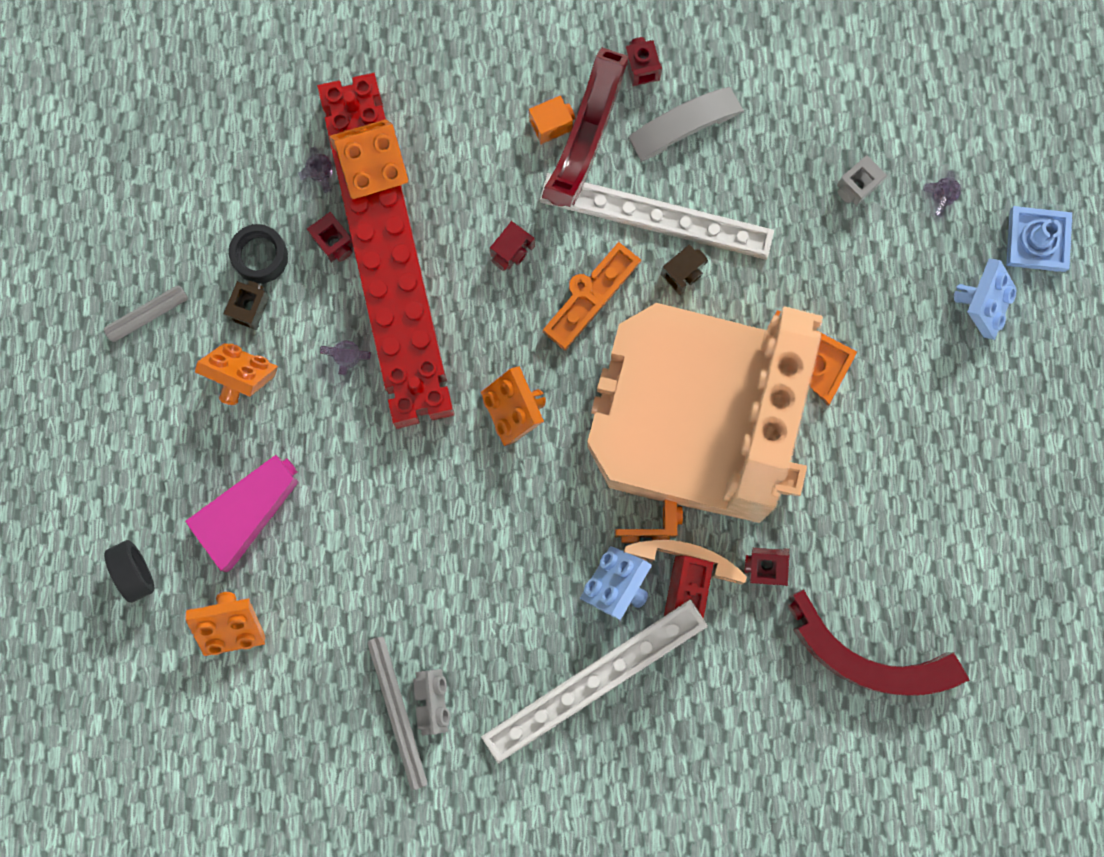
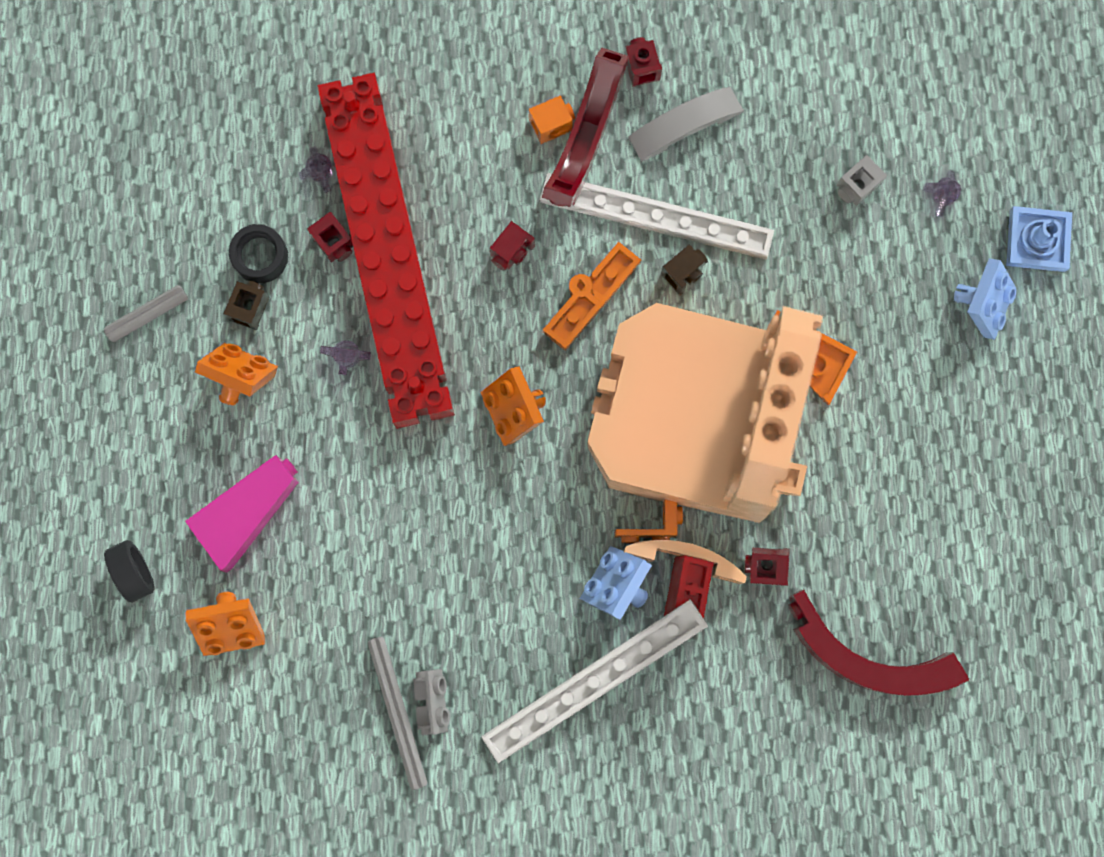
orange bracket [329,119,409,199] -> none

